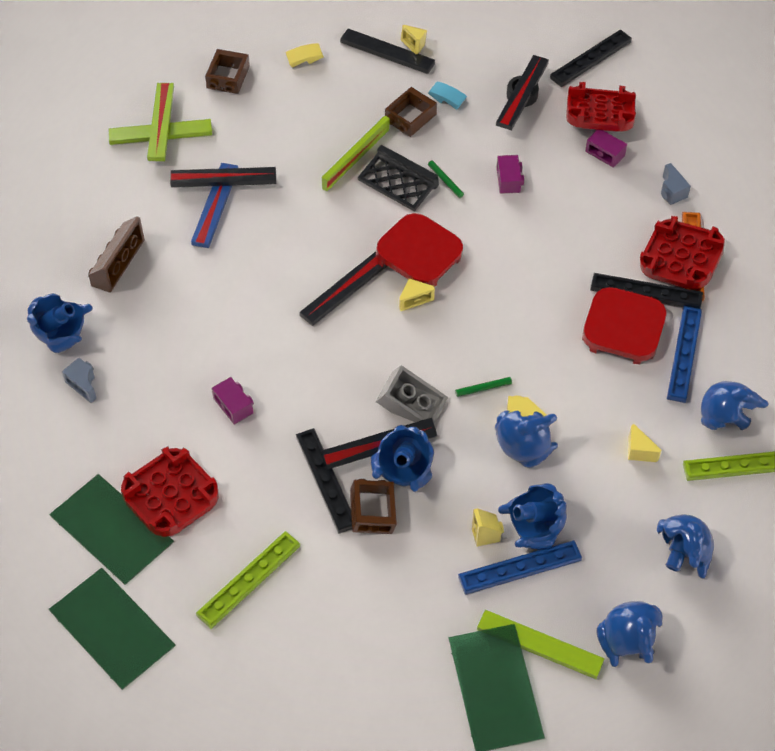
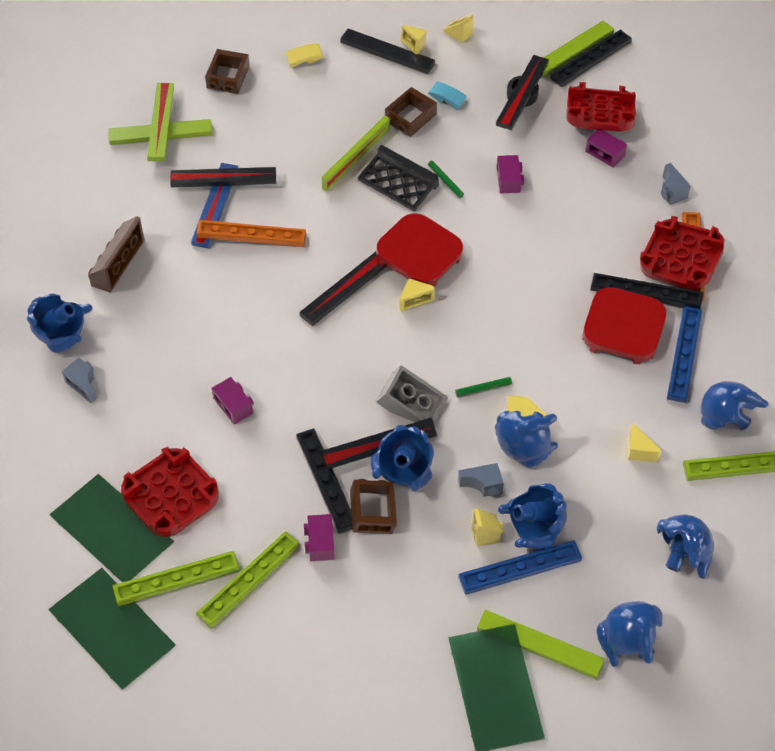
none -> lime tile [112,550,240,607]
none -> orange tile [197,220,306,247]
none -> magenta brick [304,514,335,562]
none -> light yellow slope [443,14,474,43]
none -> sand blue arch [458,463,504,497]
none -> lime tile [542,20,614,77]

